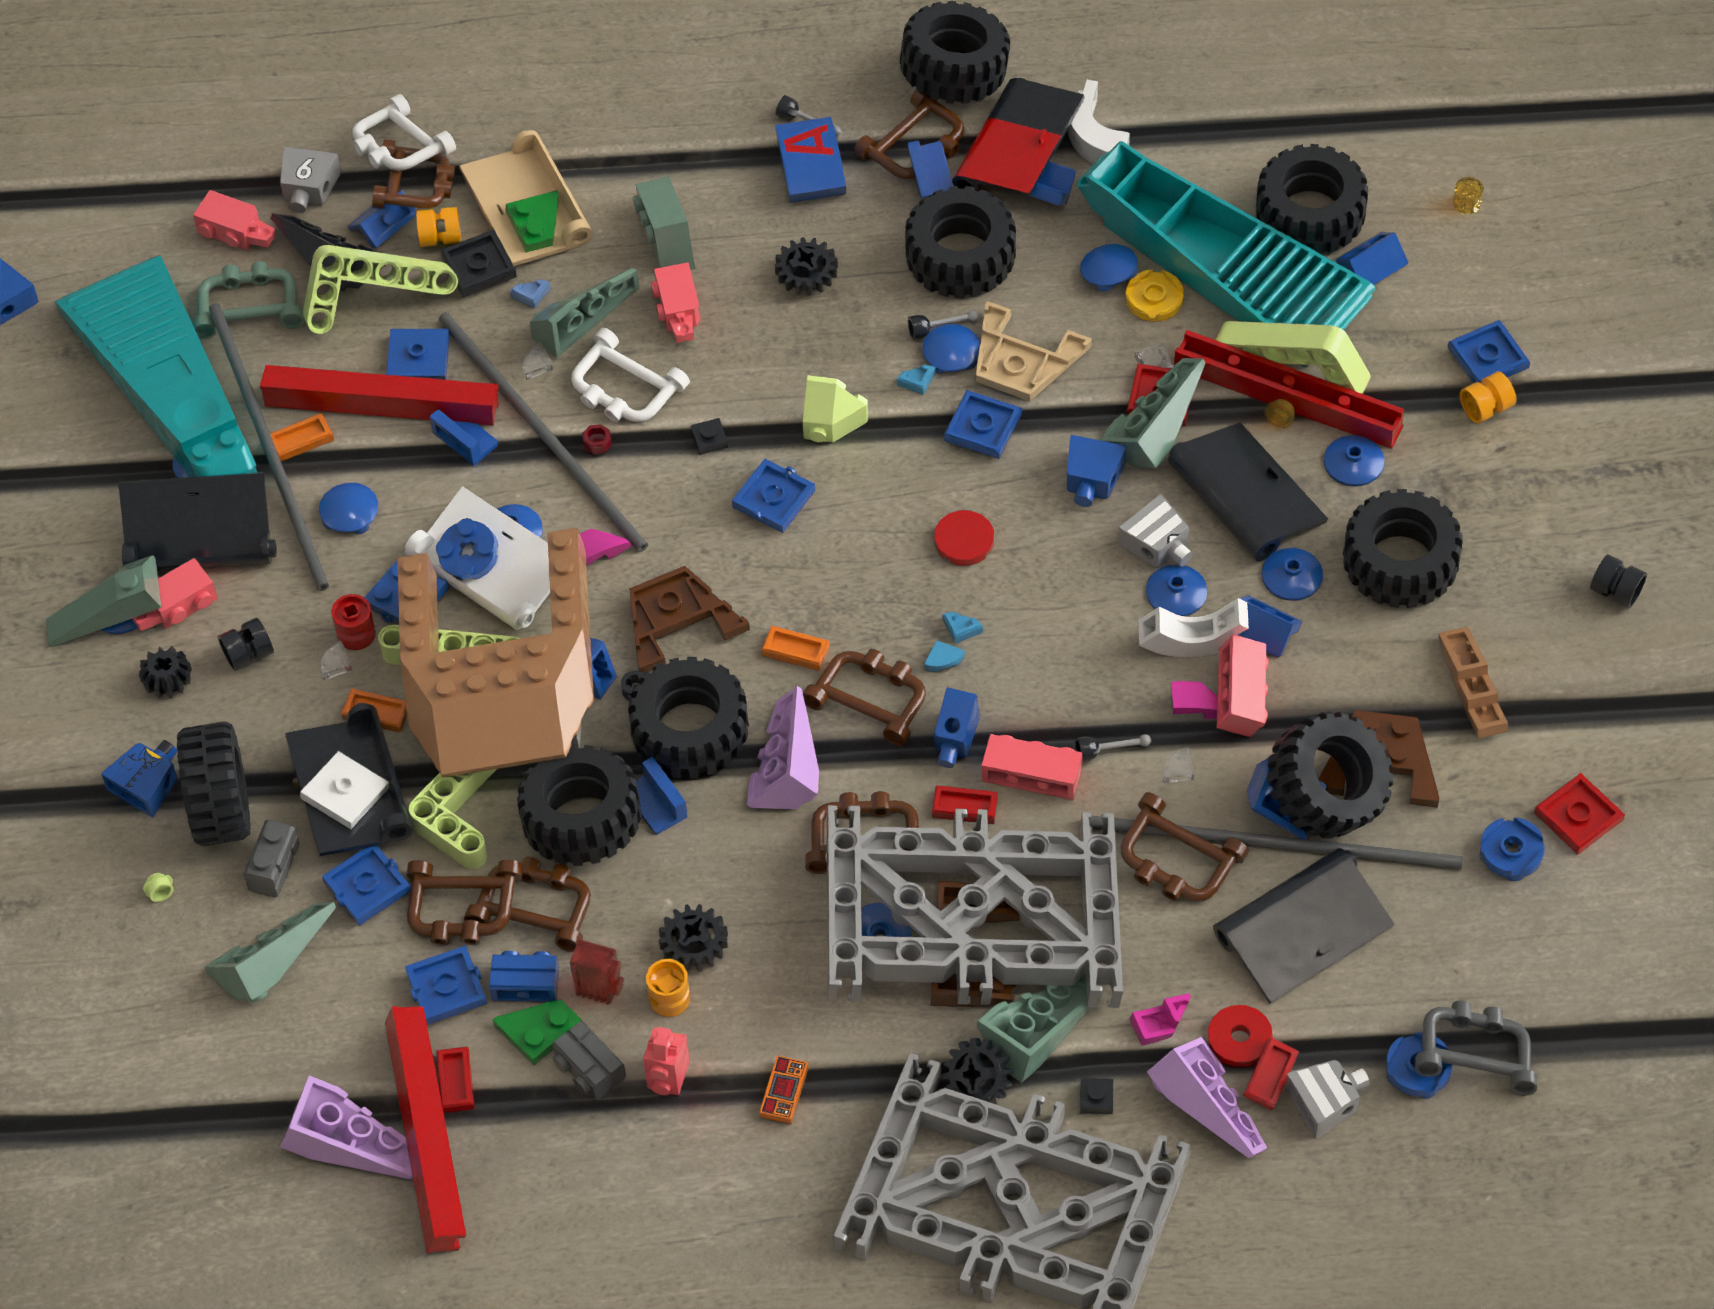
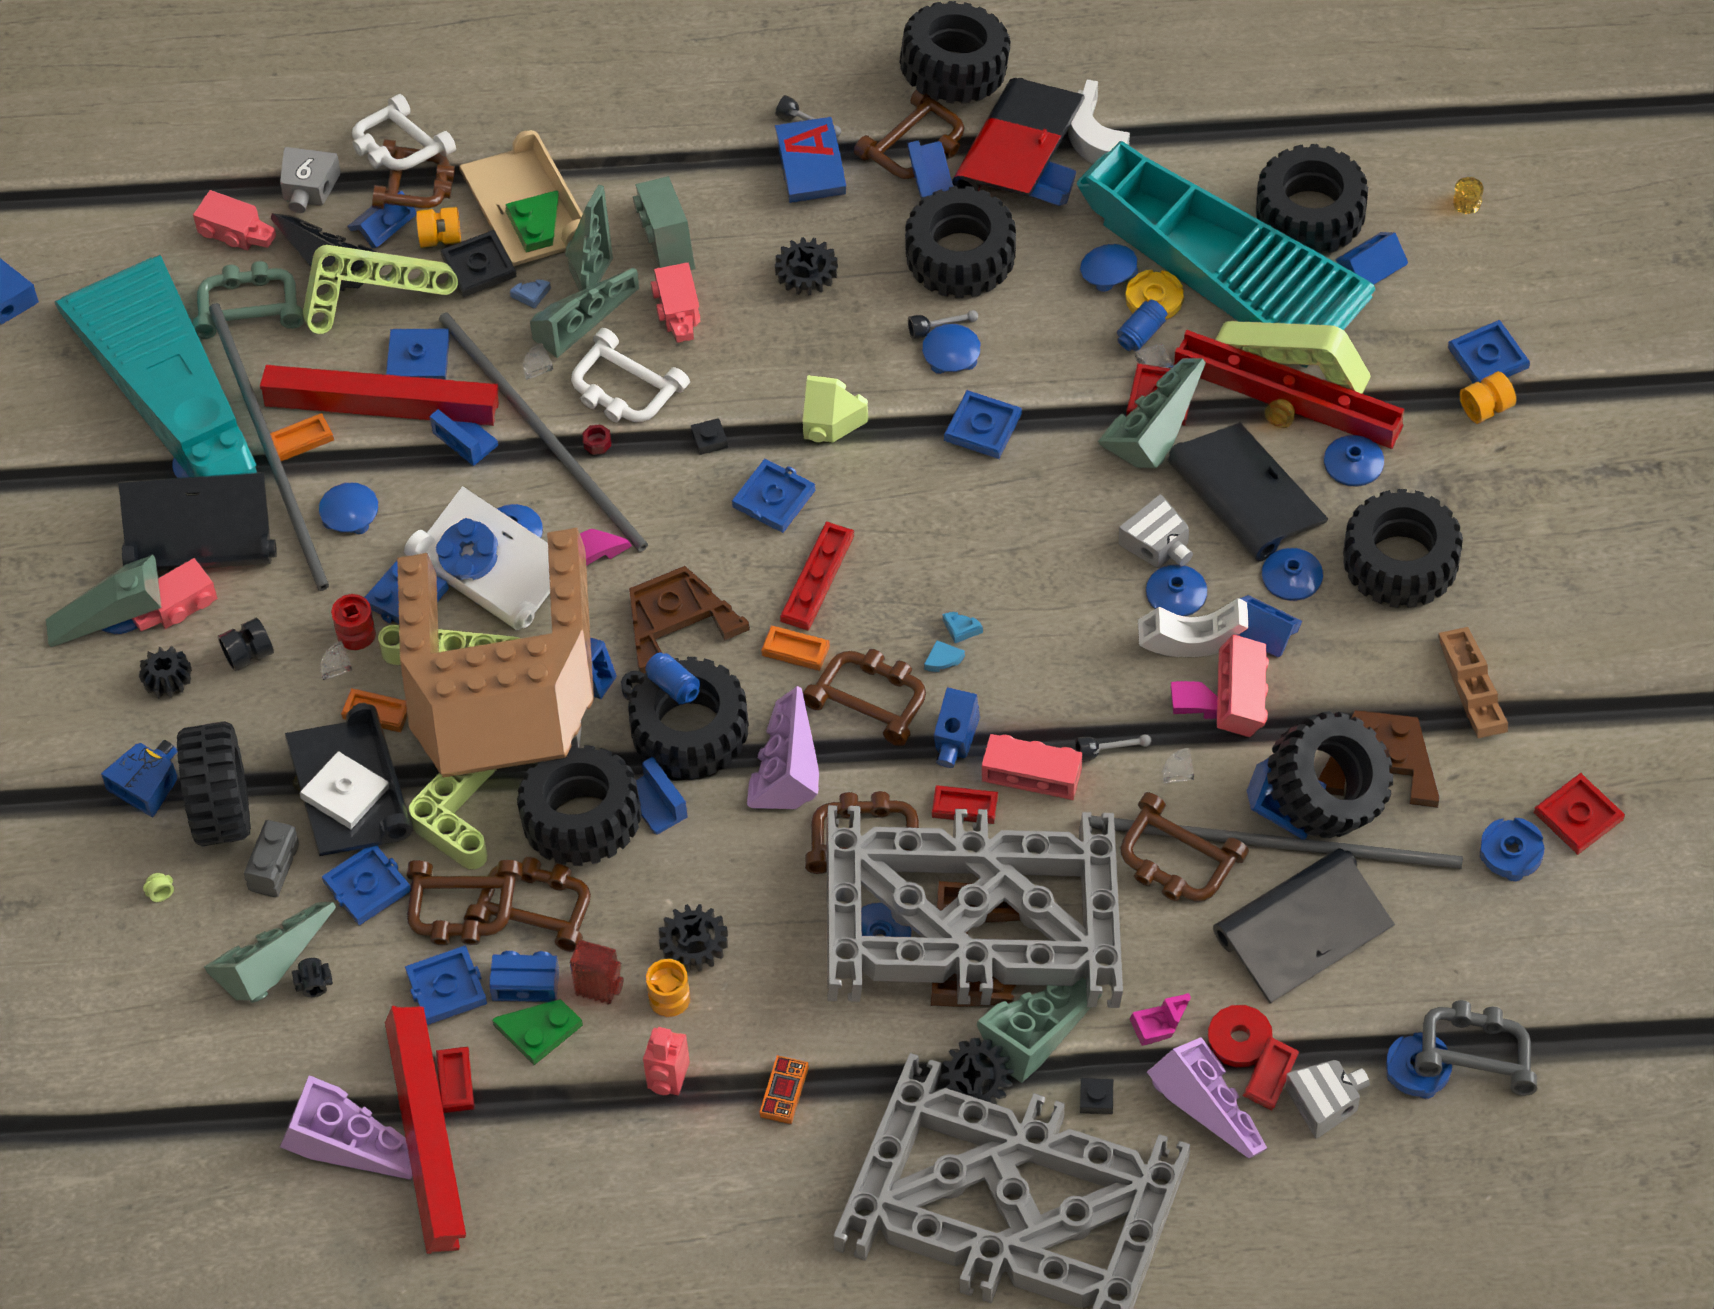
dark grey brick [552,1021,626,1100] -> none
dark azure tile [897,365,936,395] -> none
red tile [934,510,994,566] -> none
tan wing [976,301,1092,402] -> none
blue torso [1067,435,1127,507] -> none
black wheel [1590,554,1647,608] -> none
none -> black gear [292,958,333,998]
none -> sand green wedge [565,185,613,291]
none -> blue head [645,652,700,704]
none -> red tile [780,521,854,631]
none -> blue head [1117,299,1167,351]

